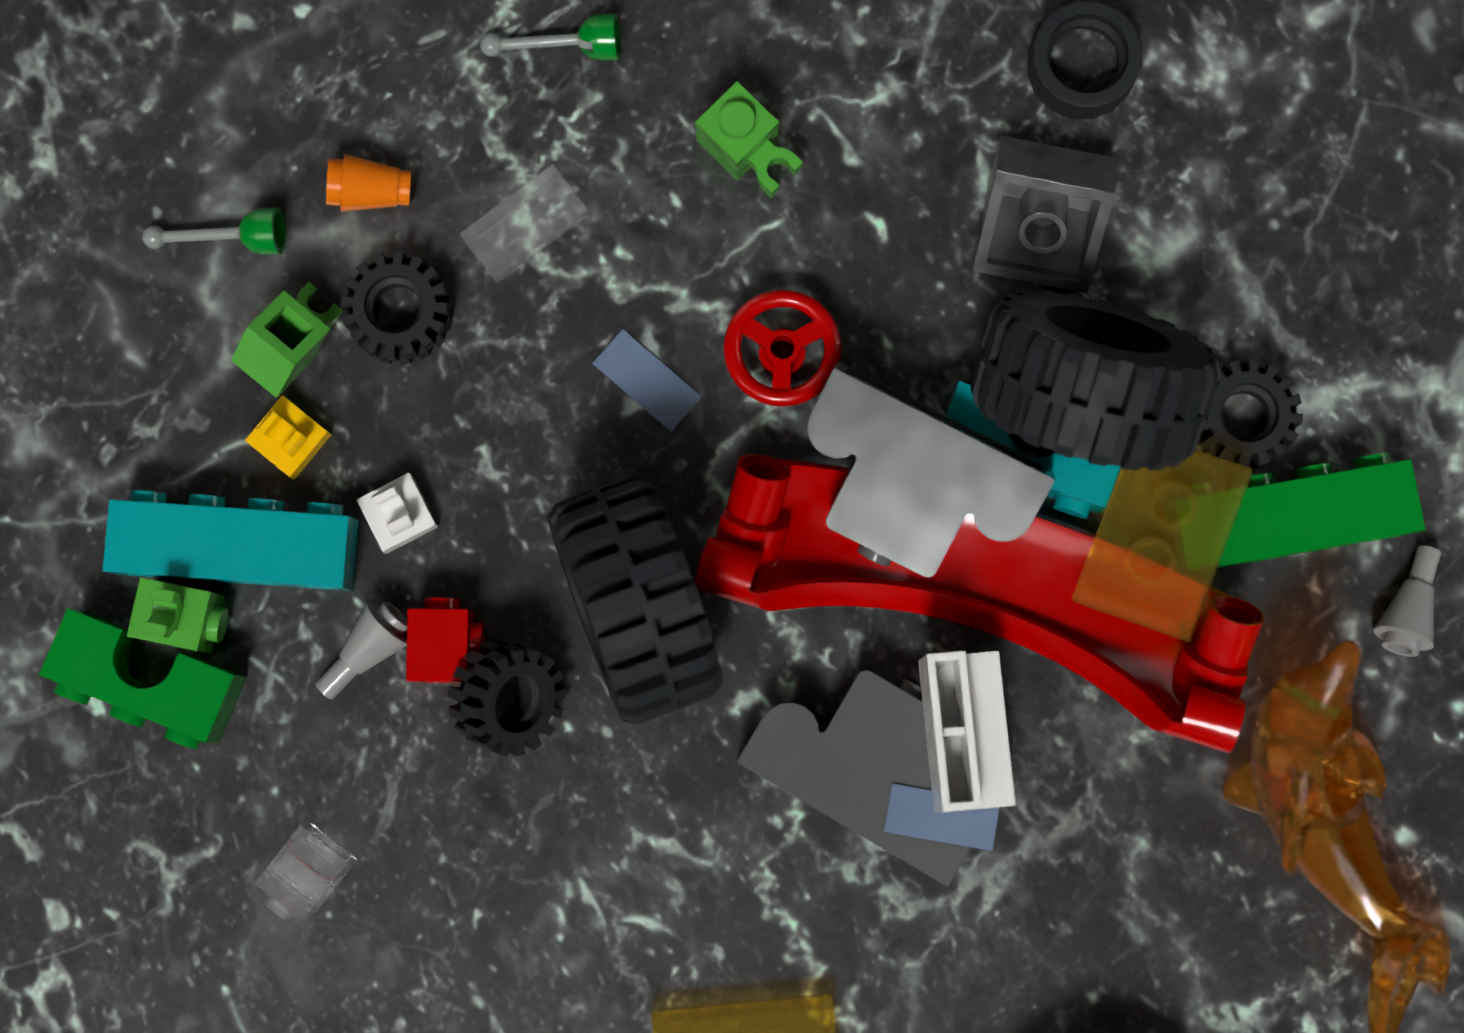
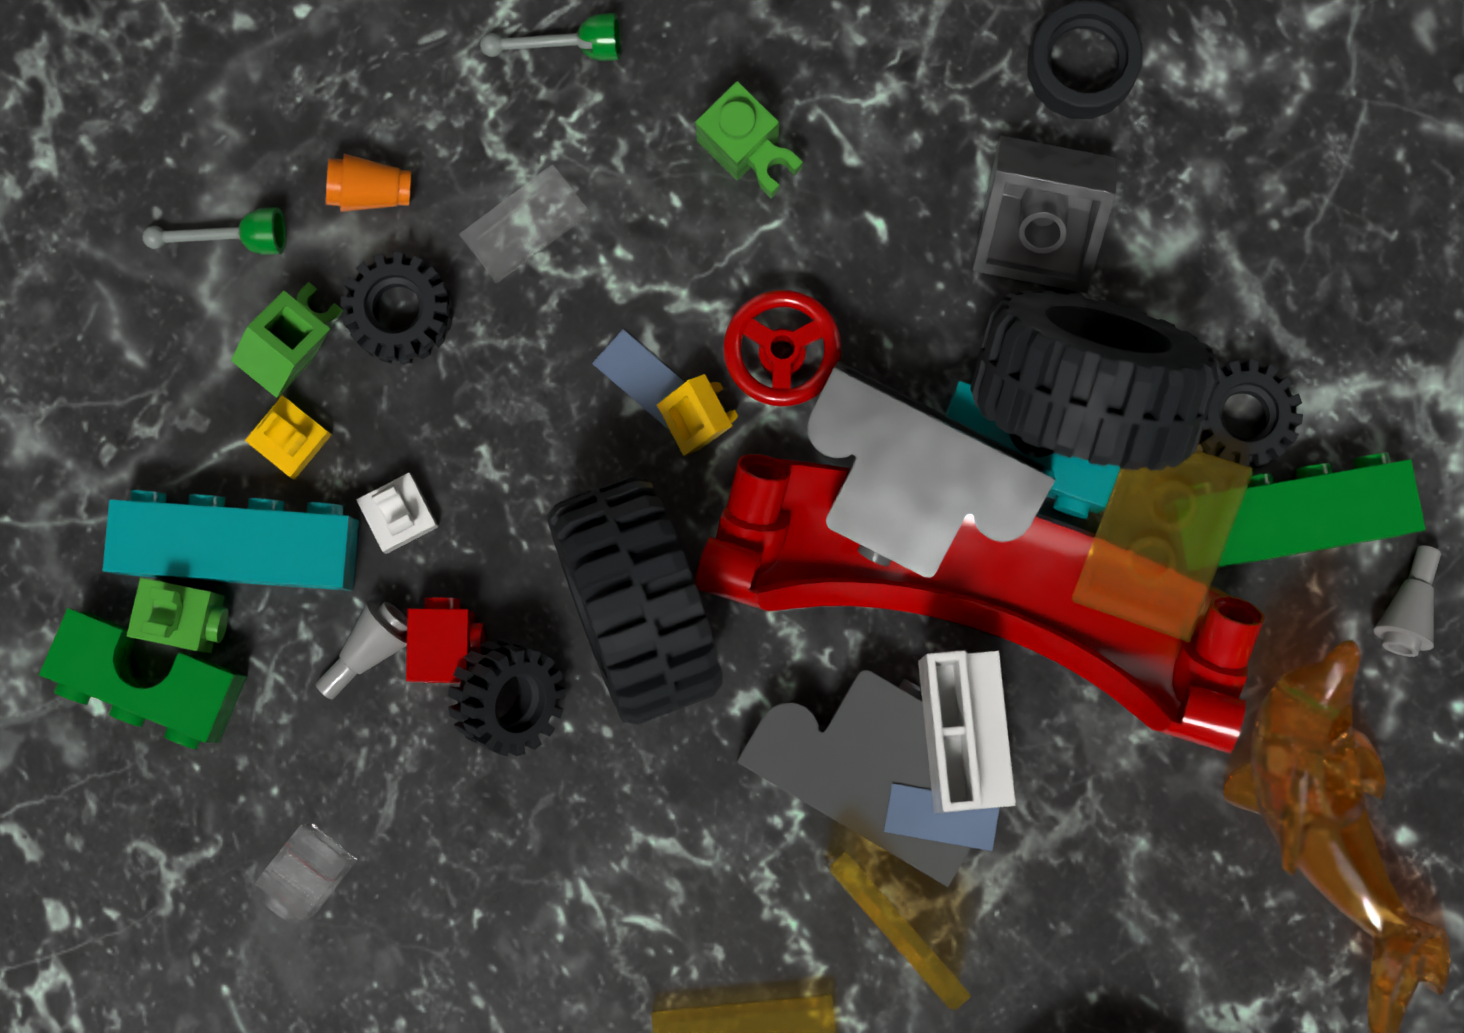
none -> yellow tile [656,374,738,456]
none -> clear yellow tile [825,846,971,1010]

